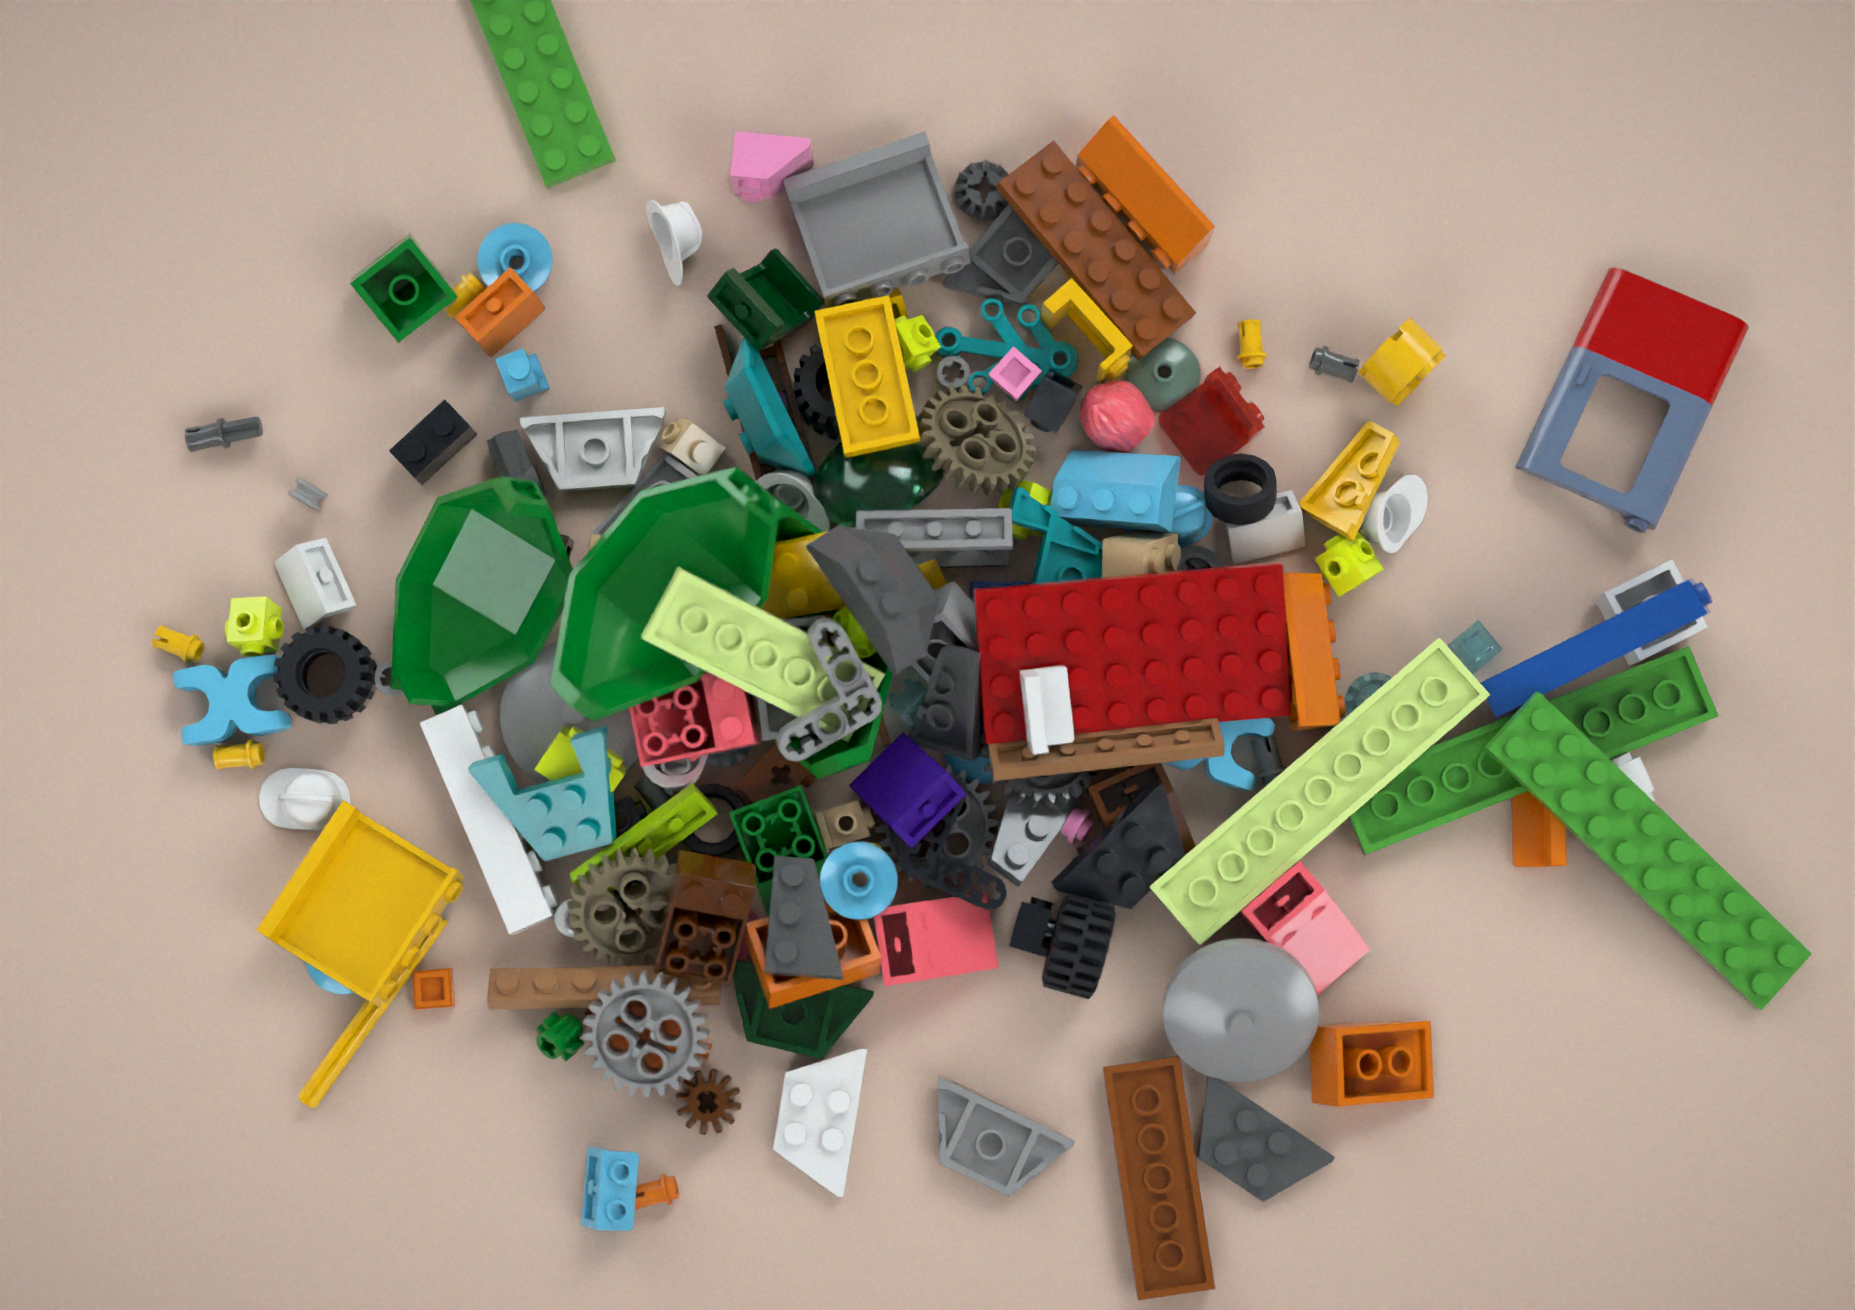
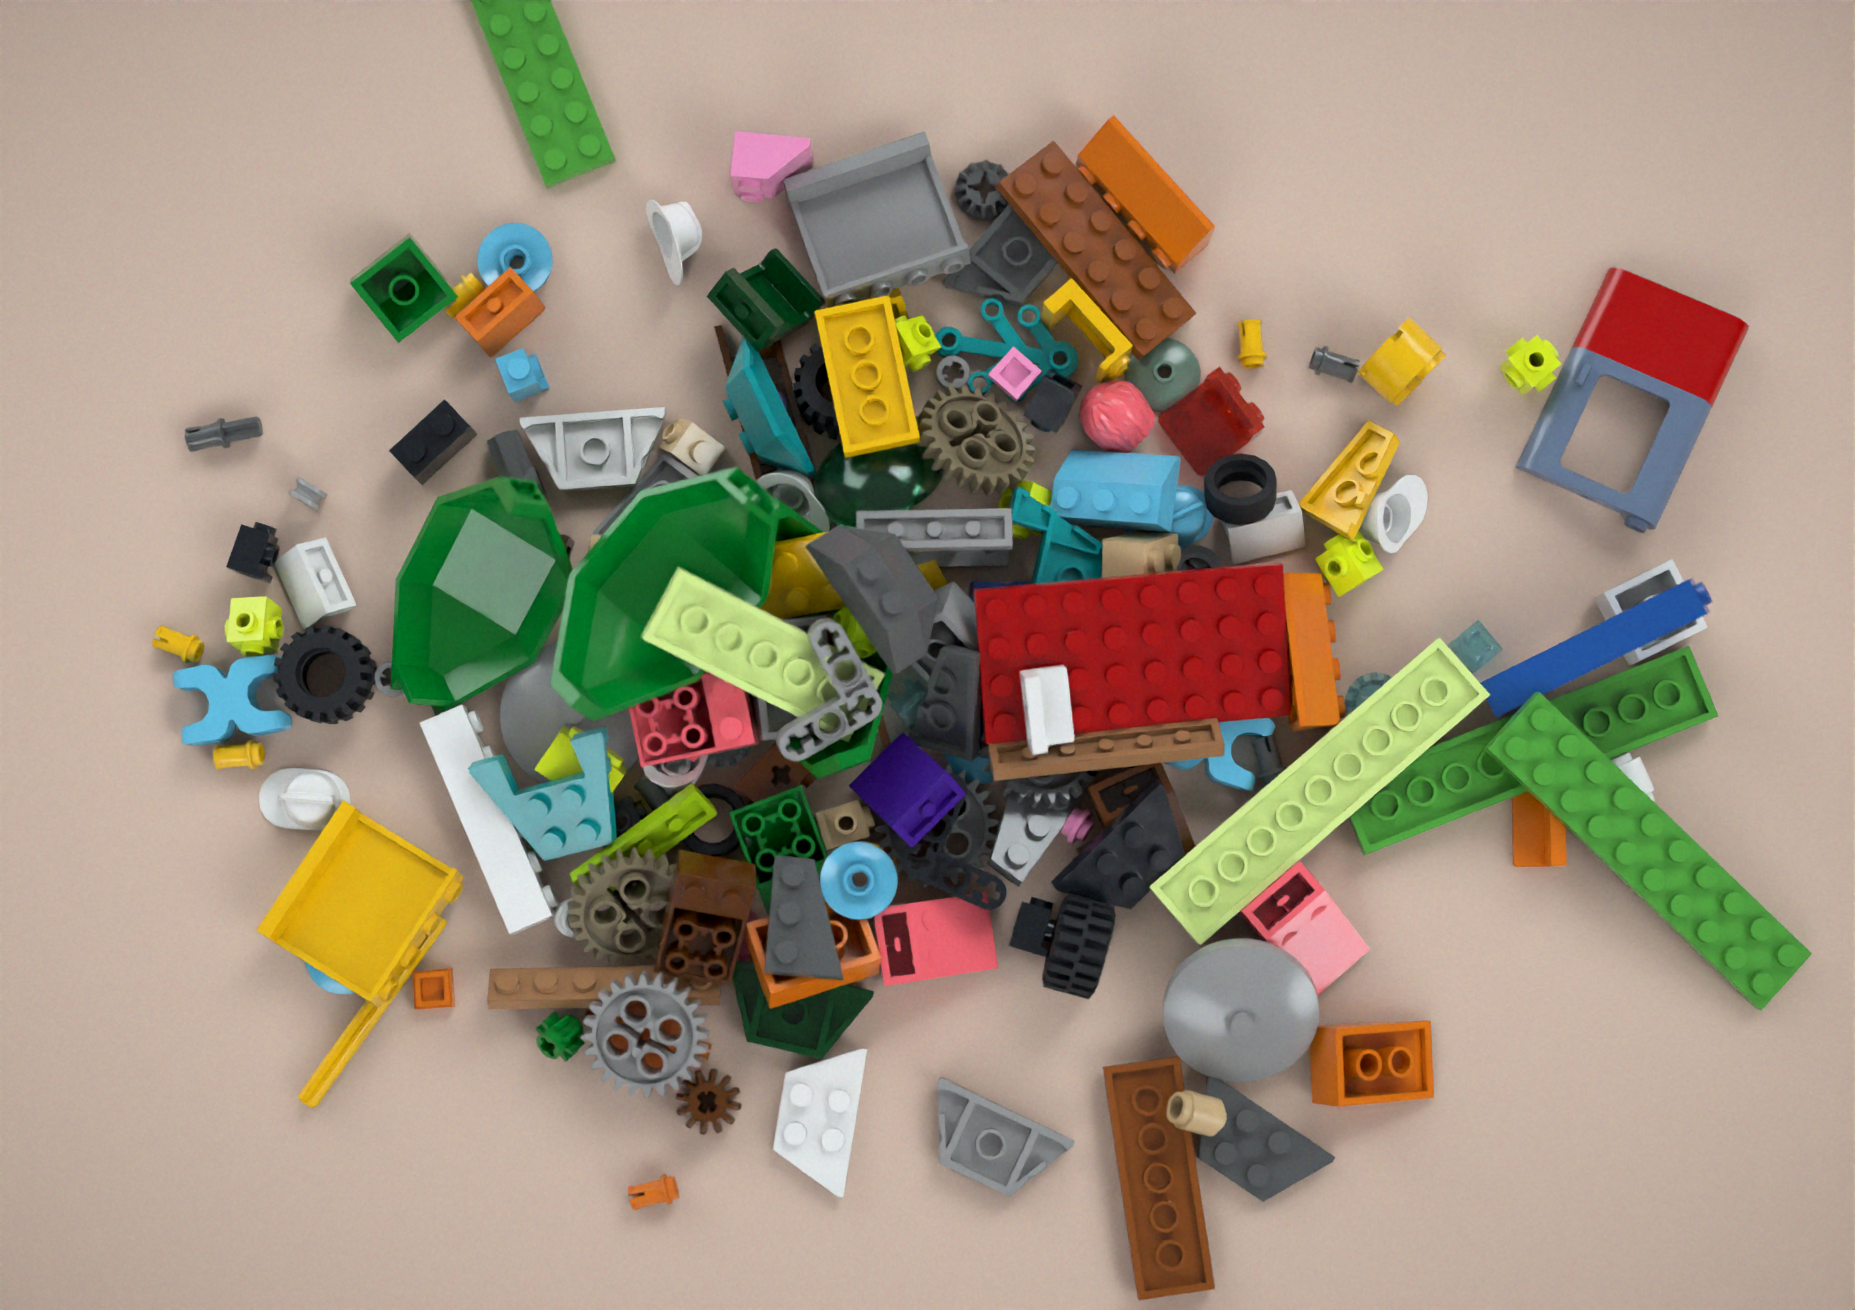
medium azure bracket [581,1147,639,1231] -> none
none -> black brick [226,522,280,584]
none -> tan brick [1167,1090,1227,1136]
none -> neon yellow brick [1500,335,1561,396]

